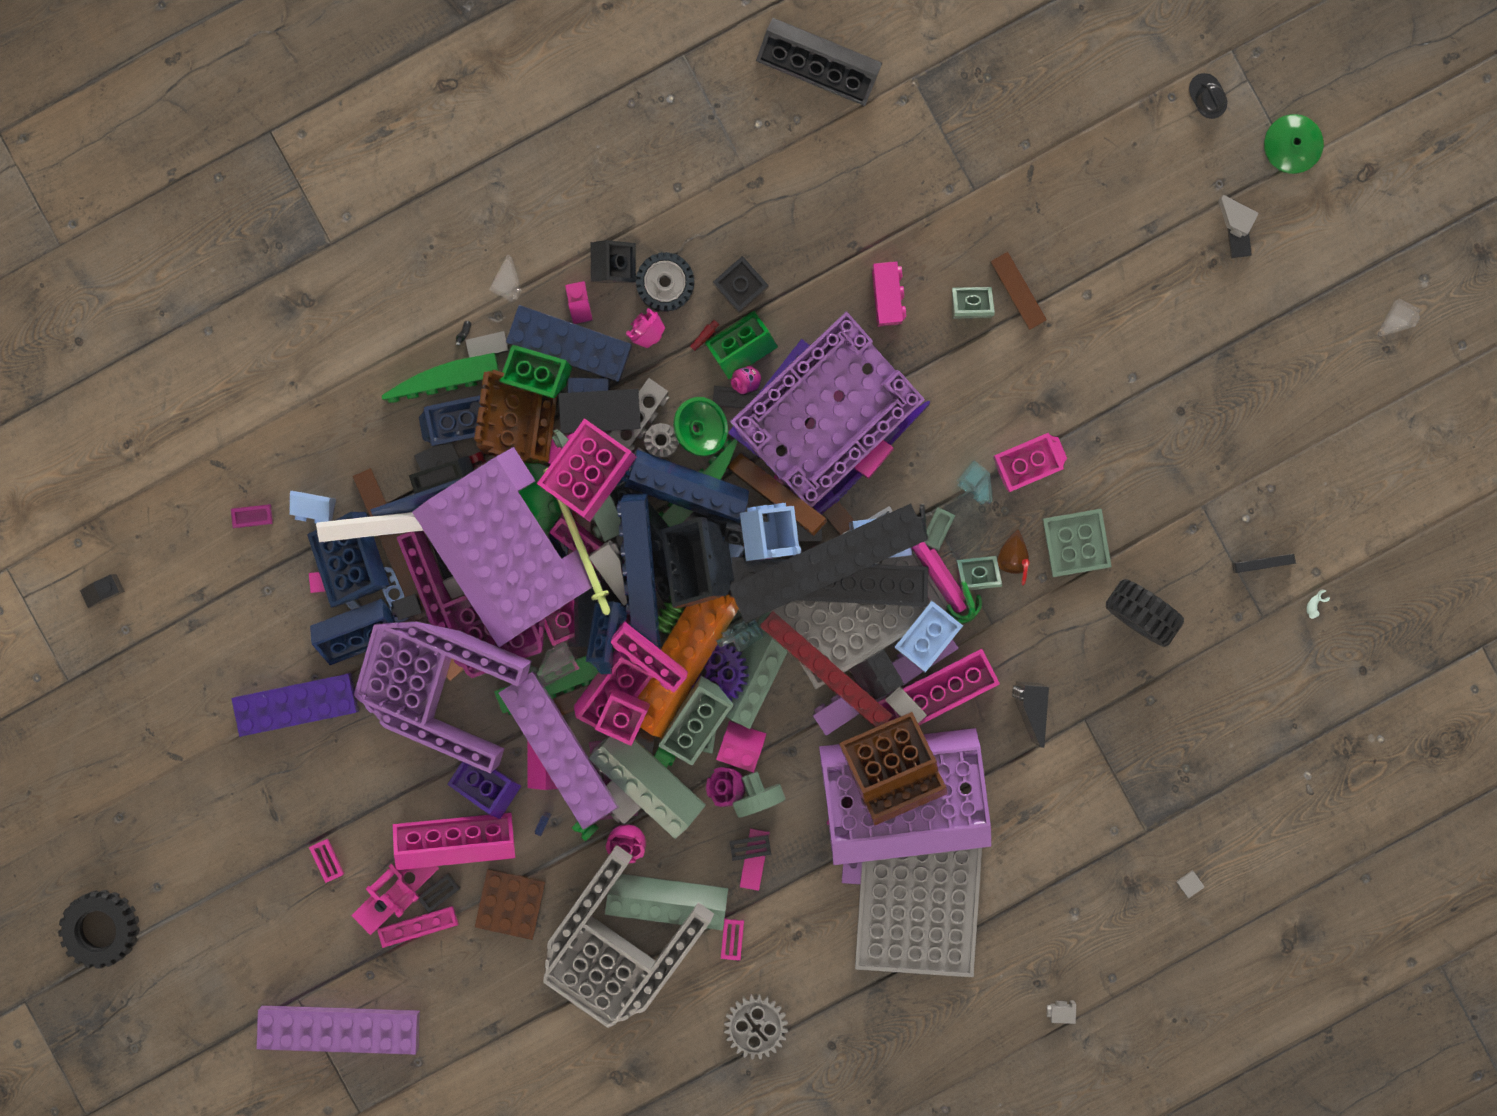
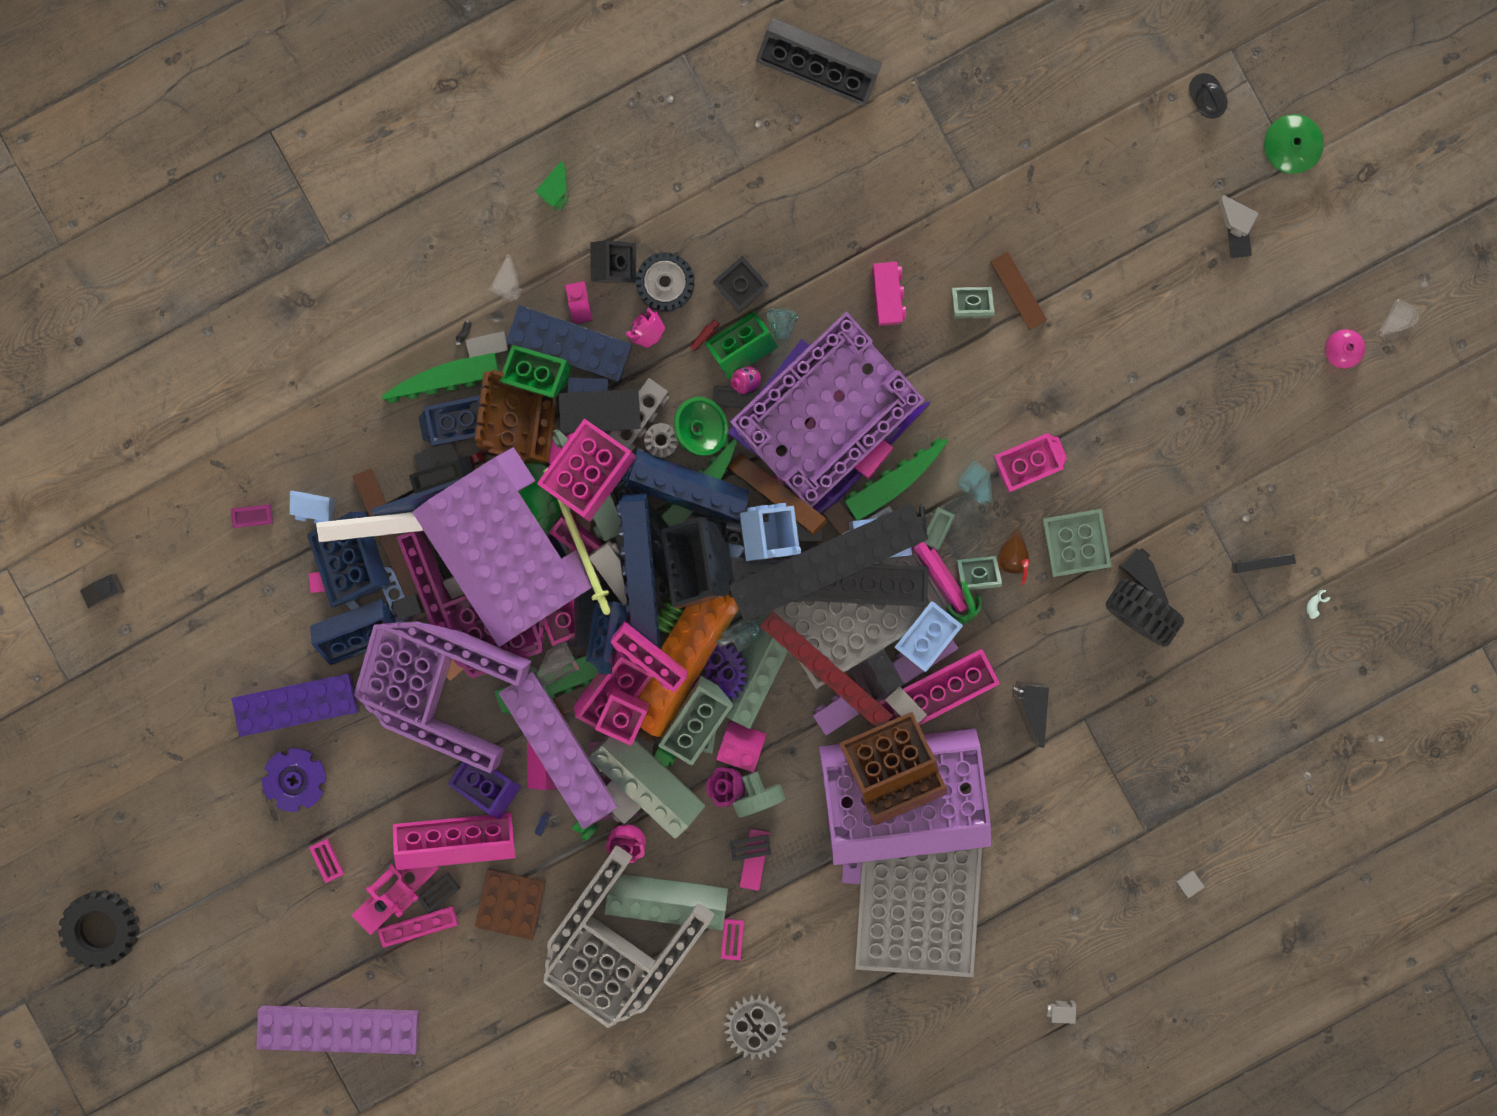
none -> dark purple piece [262,748,327,812]
none -> green slope [535,161,569,211]
none -> clear light blue rock [766,308,799,339]
none -> green slope [844,437,948,521]
none -> black slope [1119,548,1169,603]
none -> dark pink cylinder [1324,329,1366,369]

